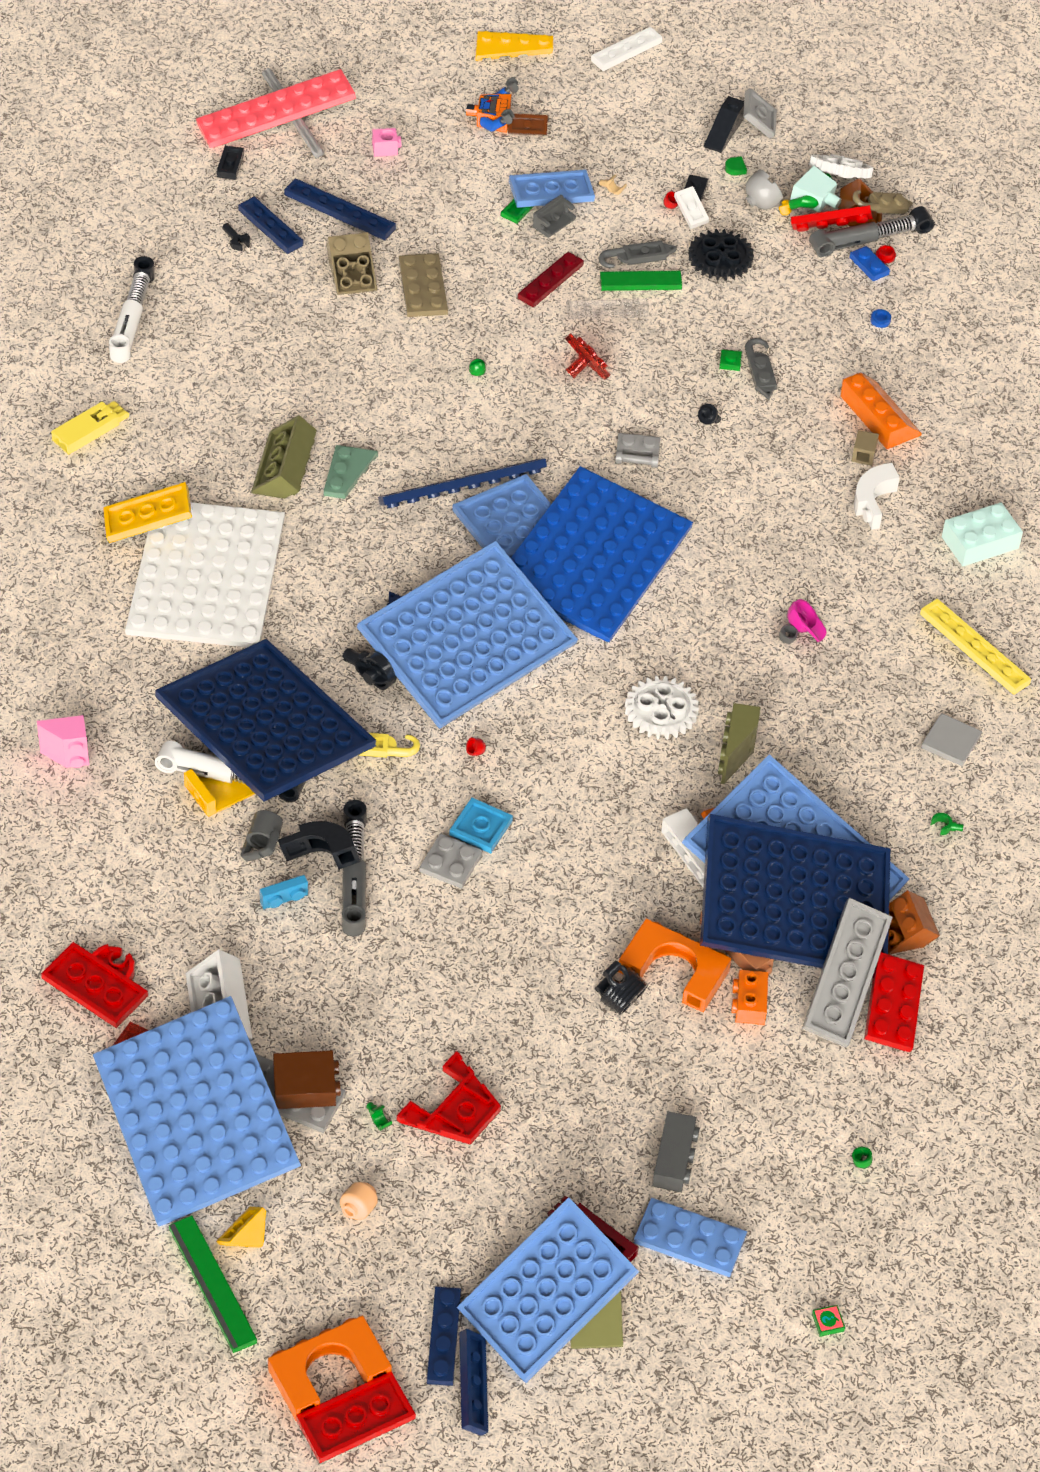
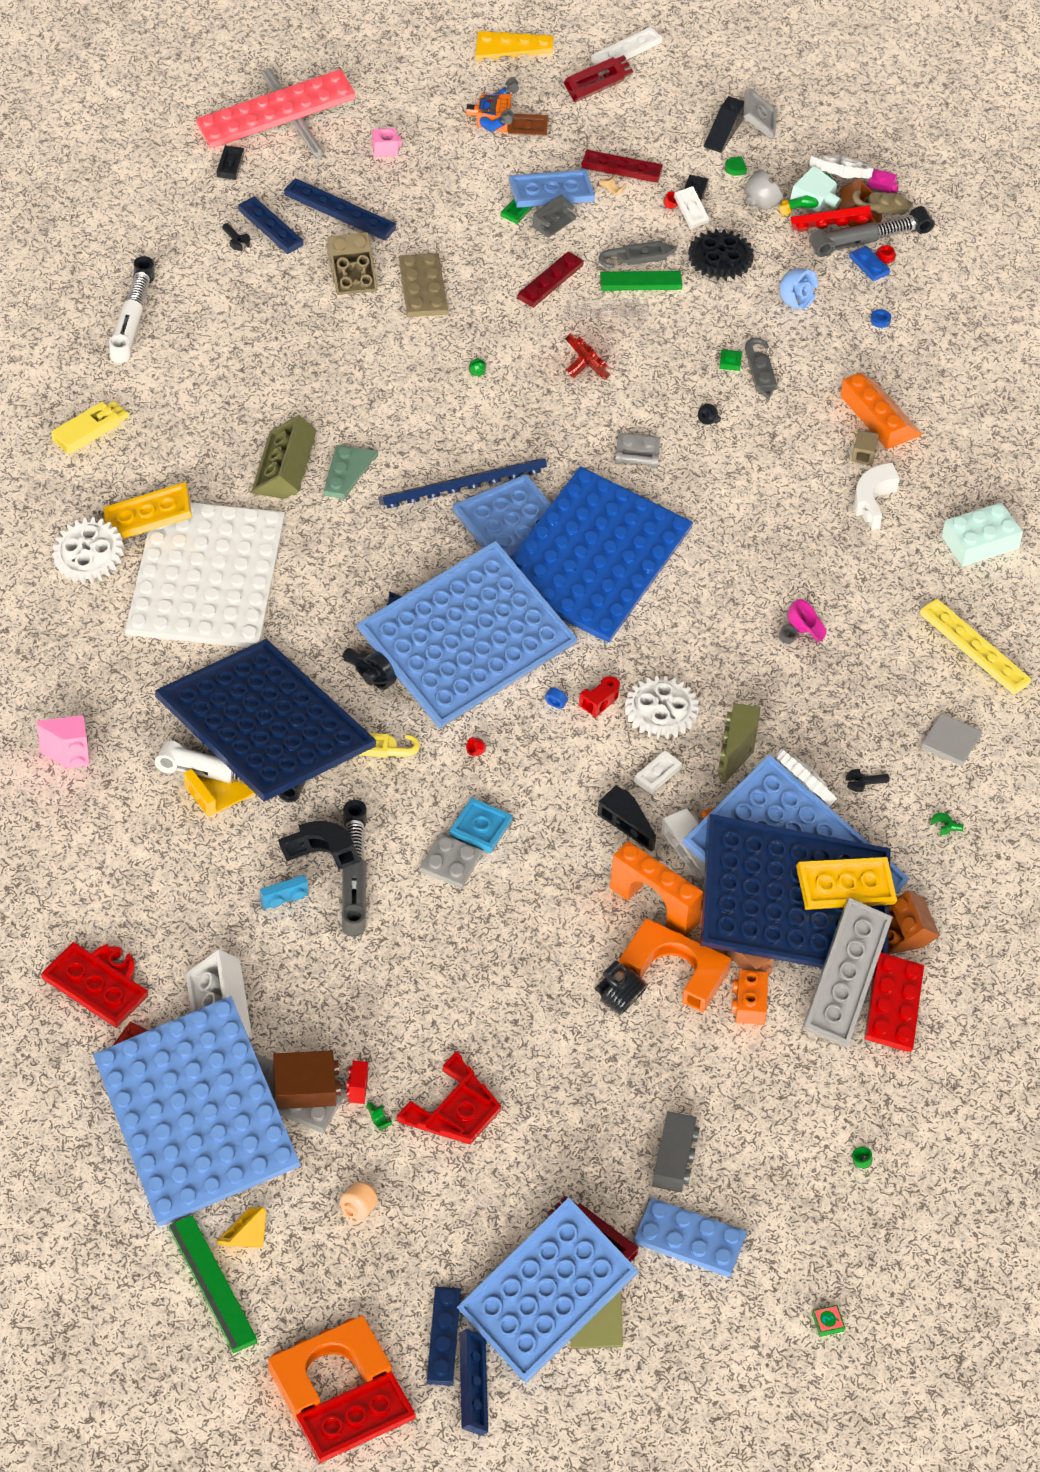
dark grey piece [240,810,283,862] -> none
none -> white gear [52,517,125,584]
none -> red piece [346,1060,368,1104]
none -> blue tile [544,688,568,709]
none -> dark red hinge [563,55,634,103]
none -> red leg [579,676,620,718]
none -> dark red plate [582,149,663,183]
none -> black slope [597,785,656,852]
none -> orange arch [610,841,703,937]
none -> white plate [634,751,682,794]
none -> white gear [774,749,837,807]
none -> light blue cylinder [779,268,818,310]
none -> yellow plate [796,857,897,910]
none -> black bar [845,769,890,792]
none -> dark pink bracket [868,169,899,193]

